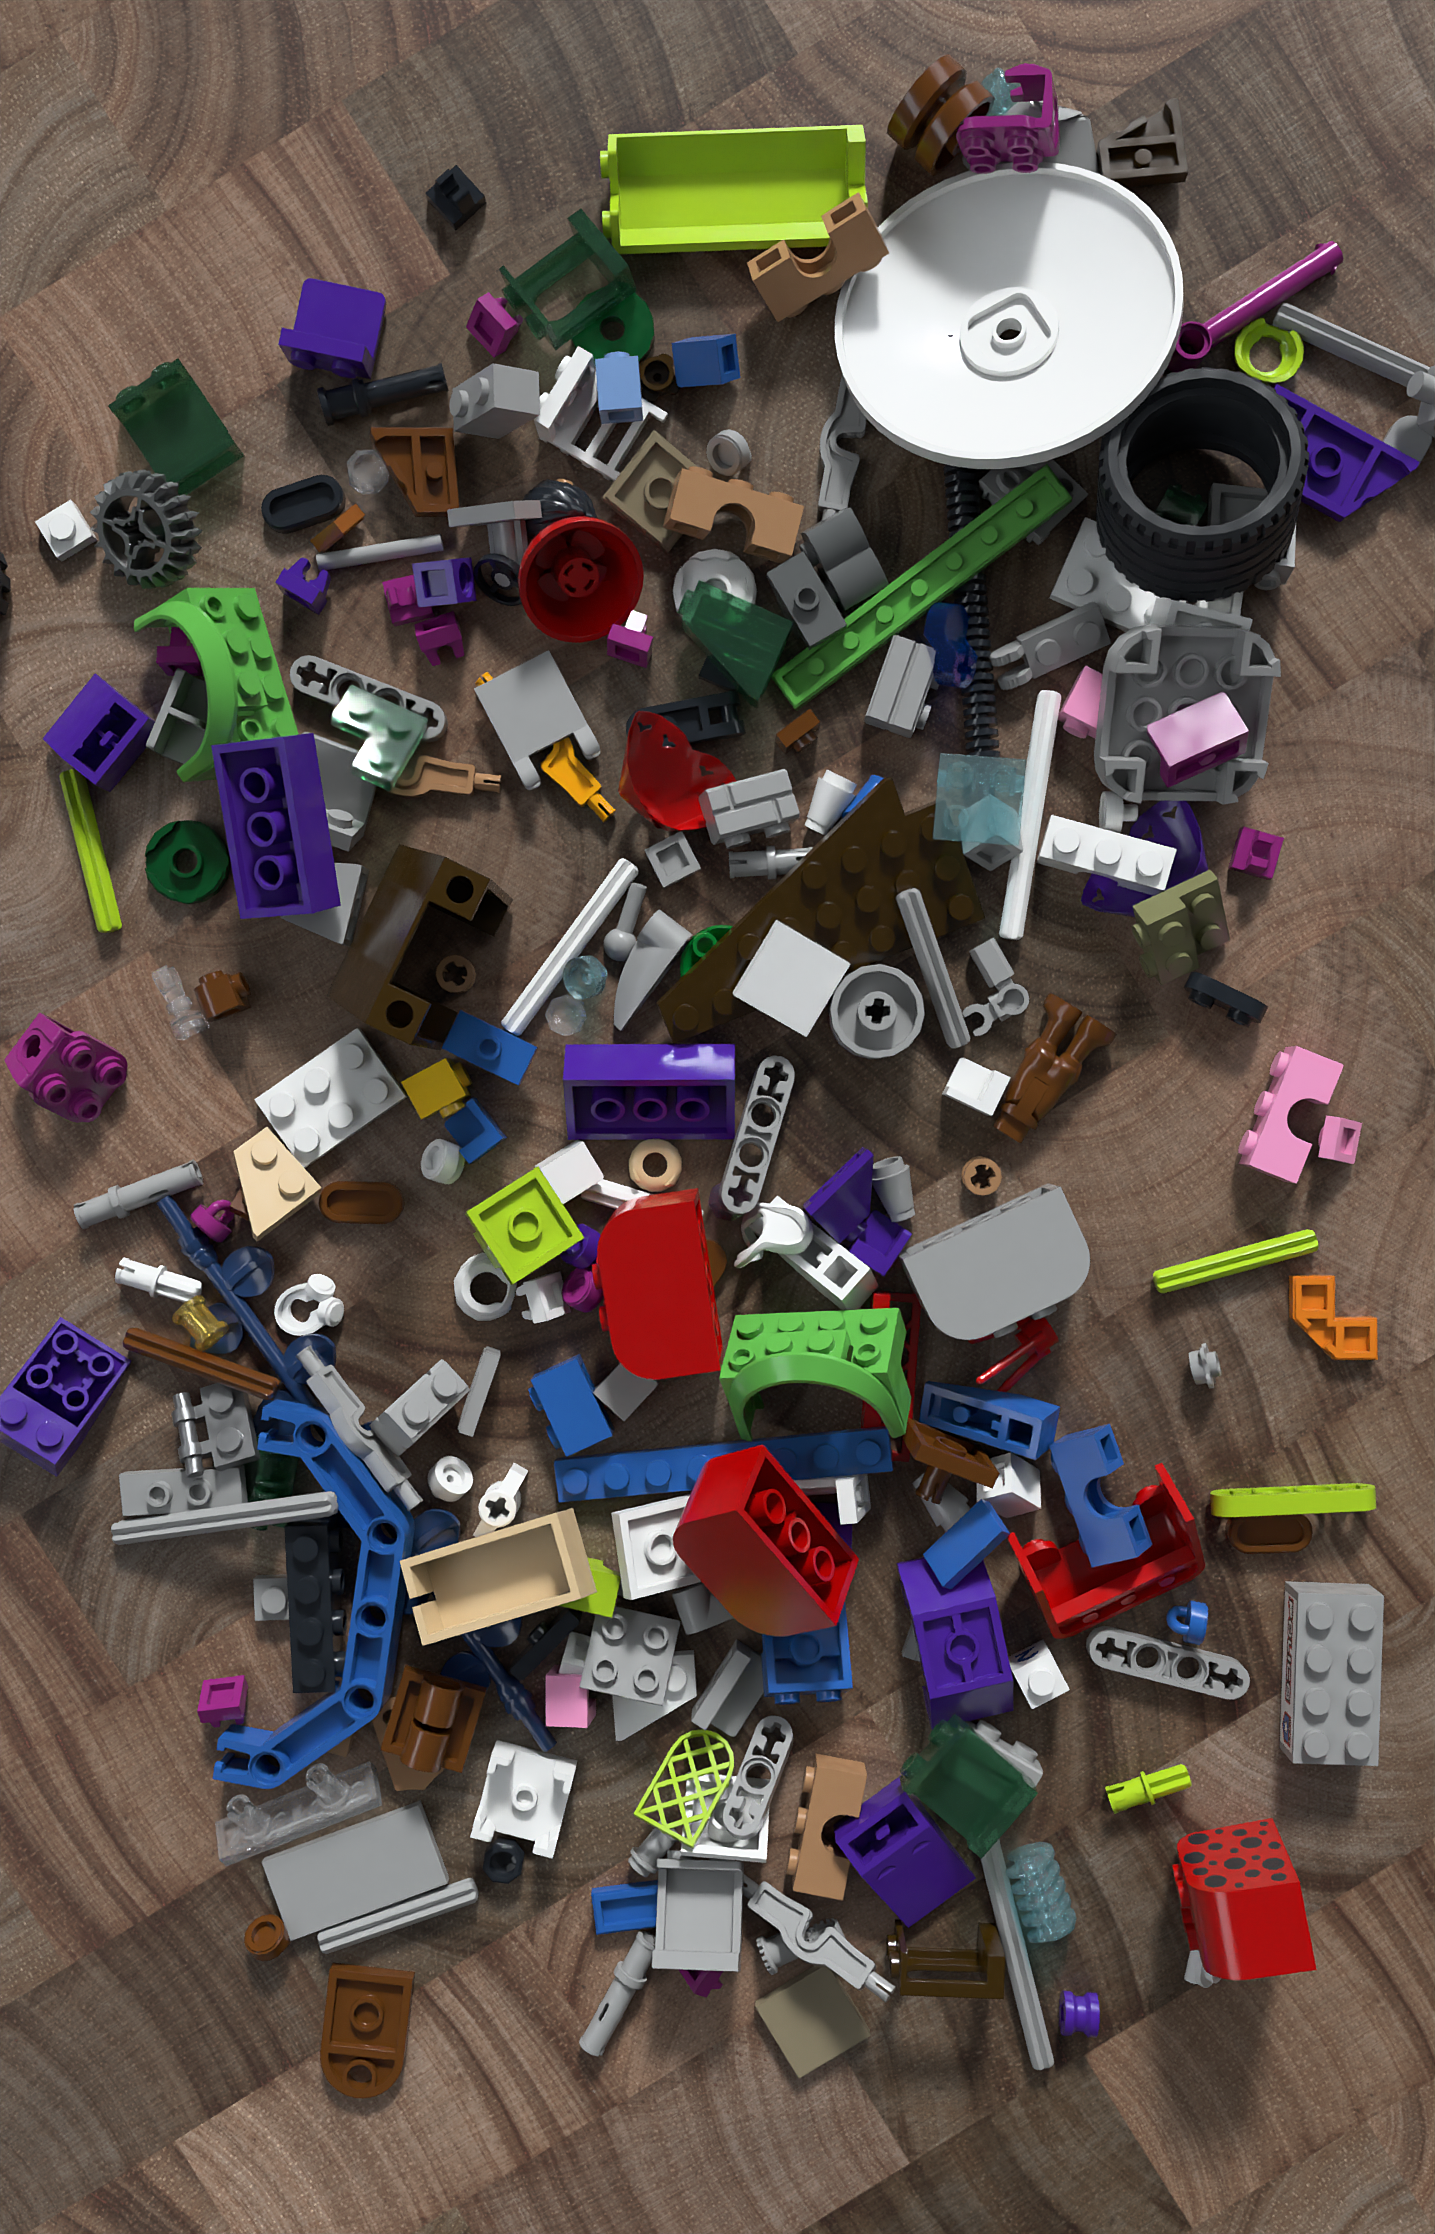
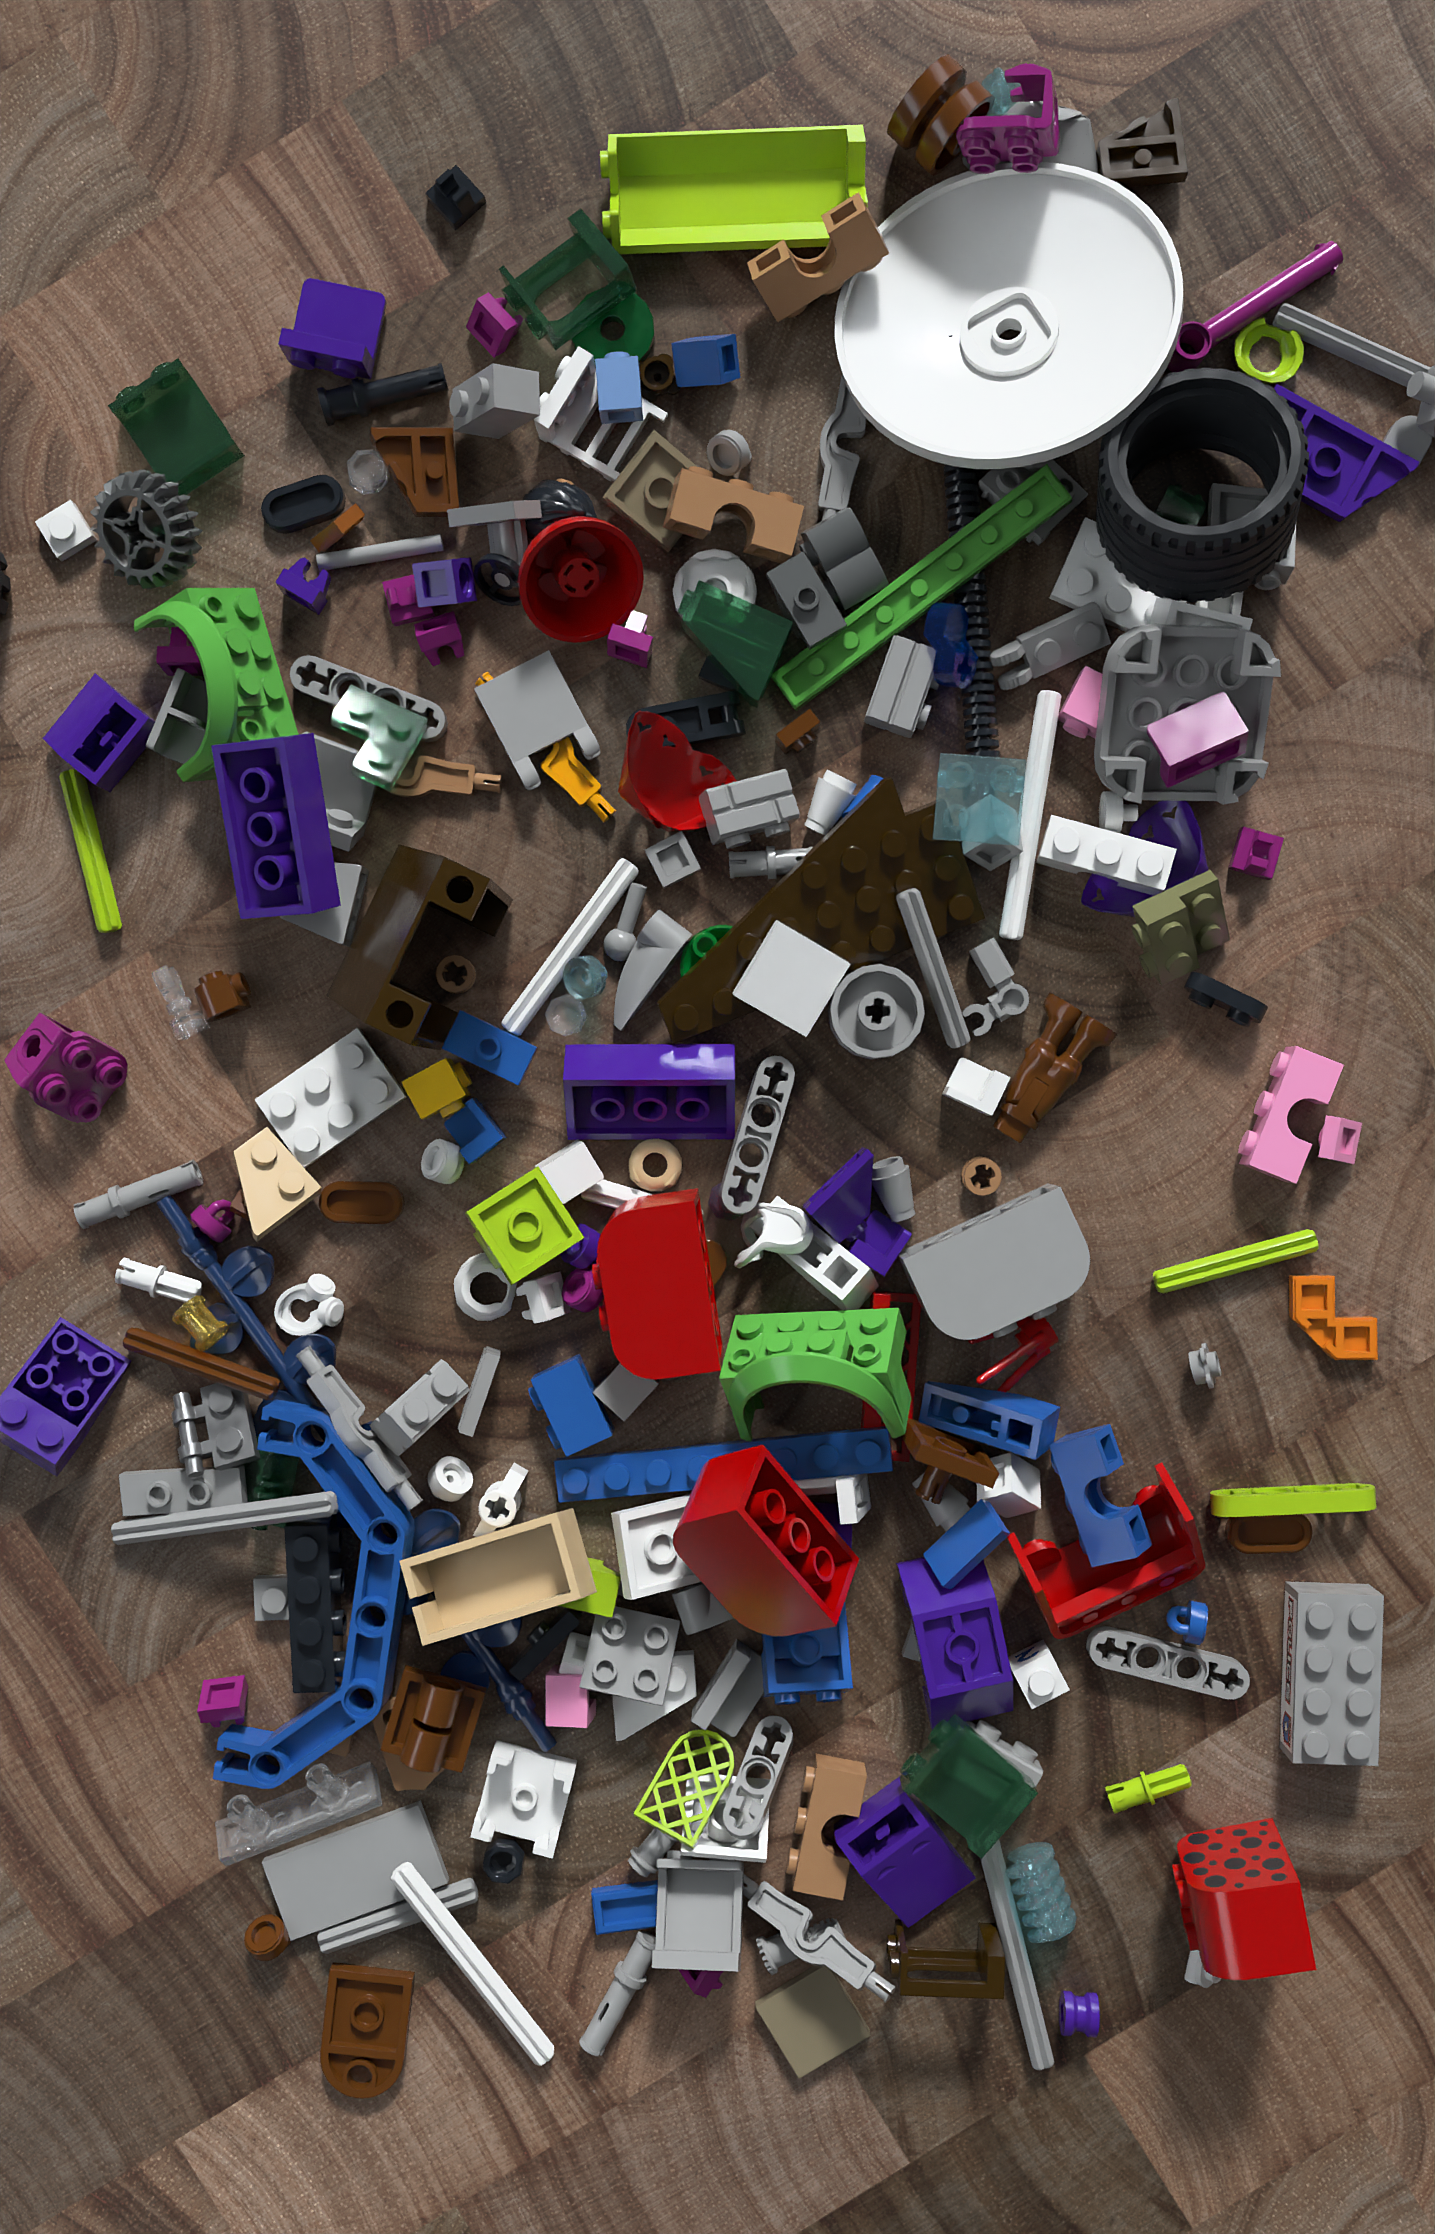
dark green tile [145,820,231,904] -> none
none -> white axle [391,1862,554,2066]

